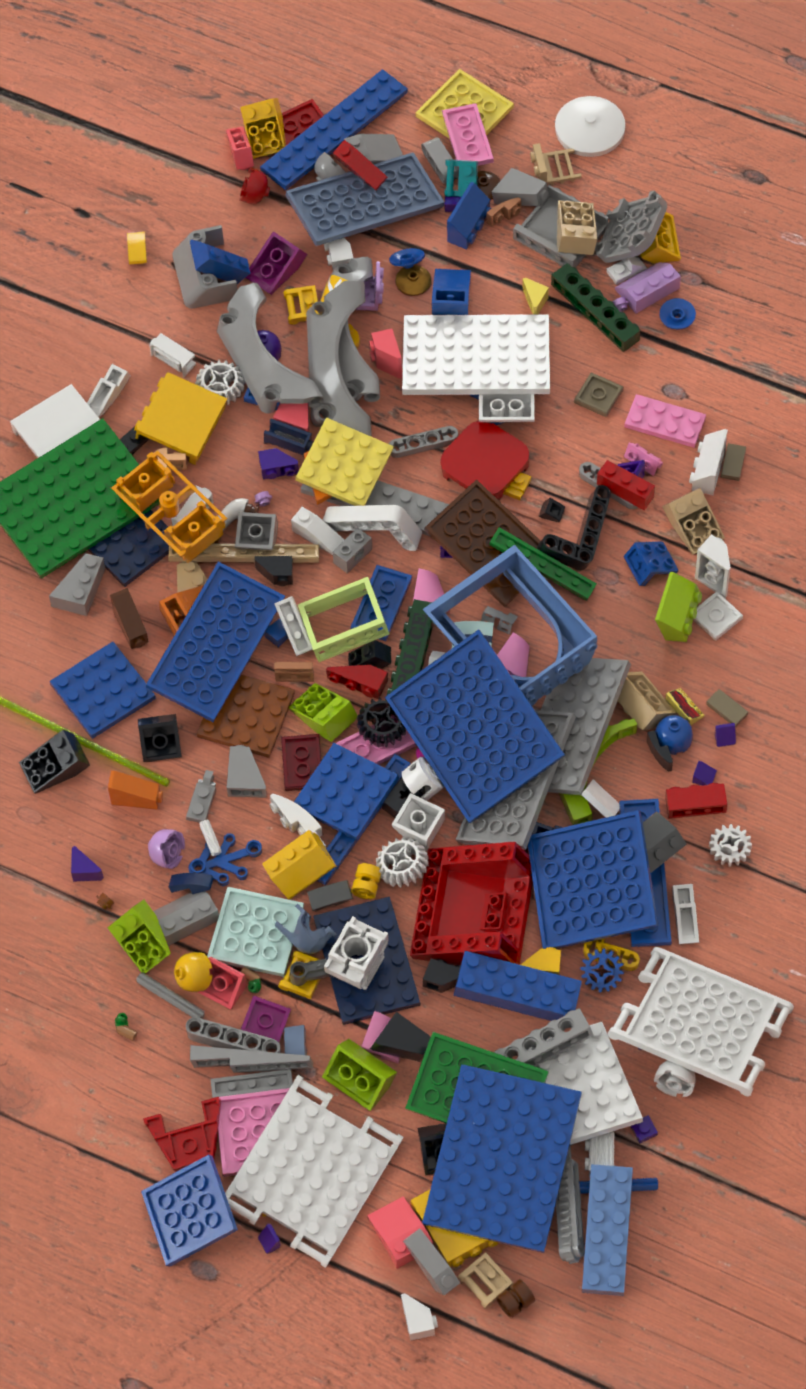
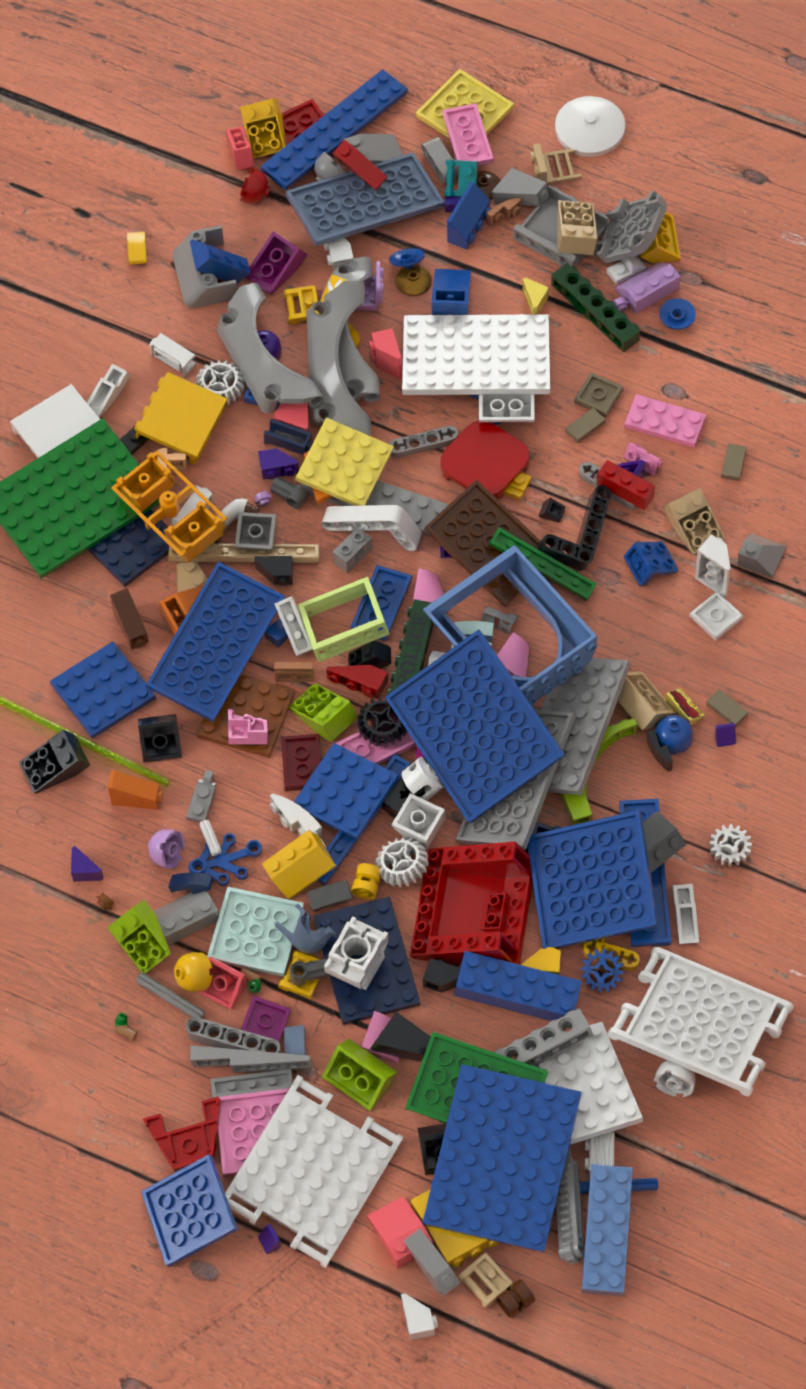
light grey wedge [49,553,105,616] -> none
light grey slope [227,745,267,798] -> none
white slope [291,507,344,555] -> none
white tile [582,779,620,818] -> none
dark purple plate [630,1115,658,1144] -> none
lime slope [655,572,702,642] -> none
red brick [665,783,728,819] -> none
white slope [689,429,728,495] -> none
dark purple slope [692,761,717,786] -> none
none -> bright pink slope [228,709,268,744]
none -> dark grey piece [270,477,310,509]
none -> dark tan tile [565,408,605,443]
none -> light grey slope [737,533,786,578]

